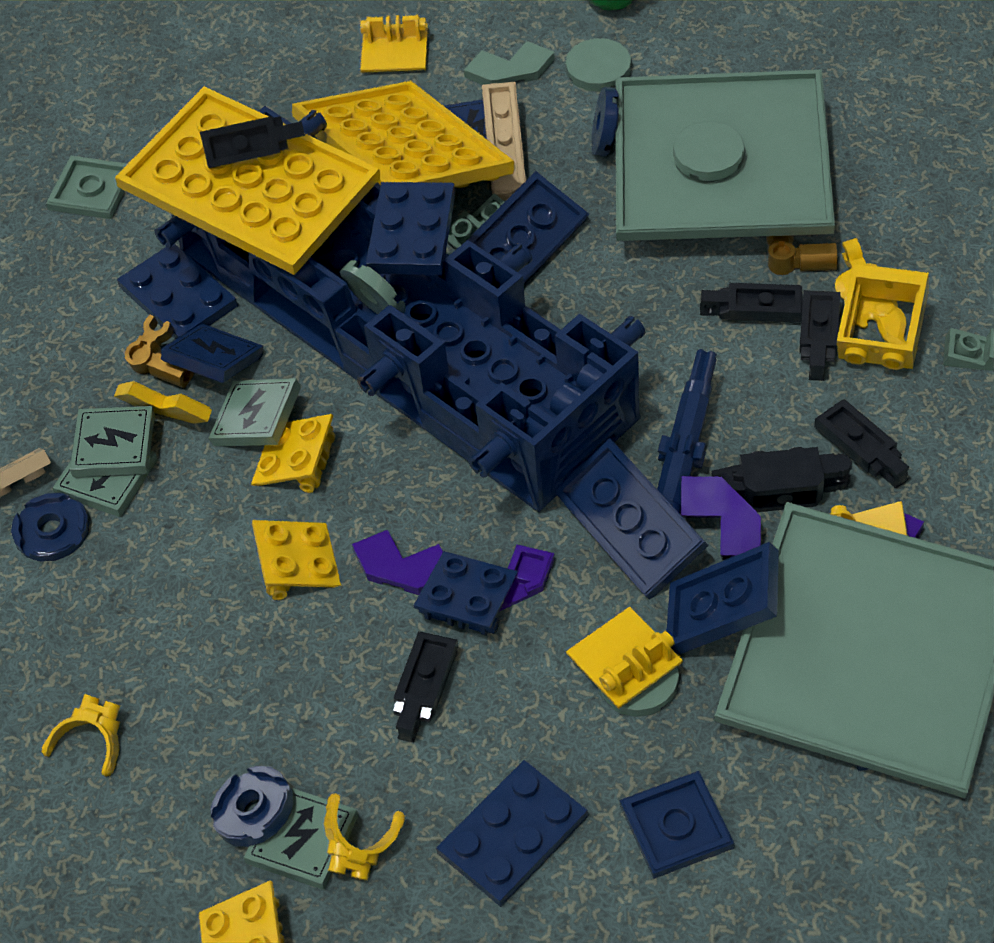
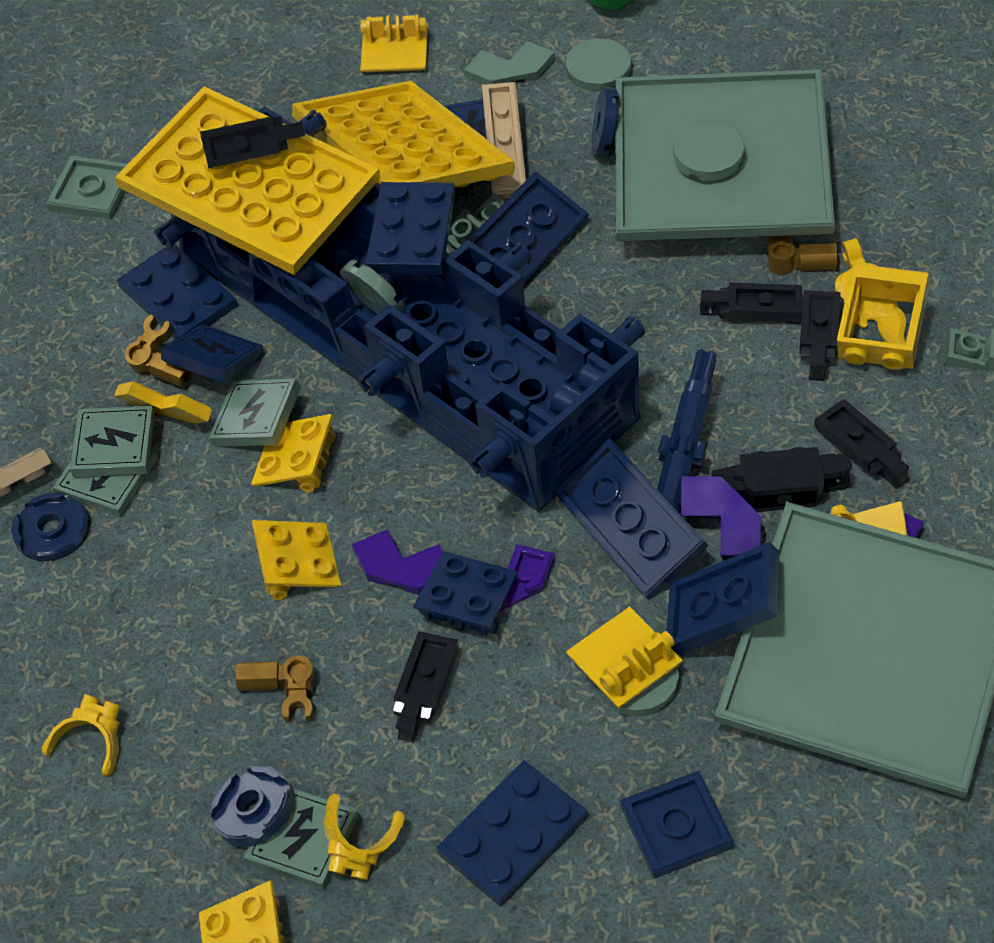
none -> pearl gold bar [236,655,315,723]

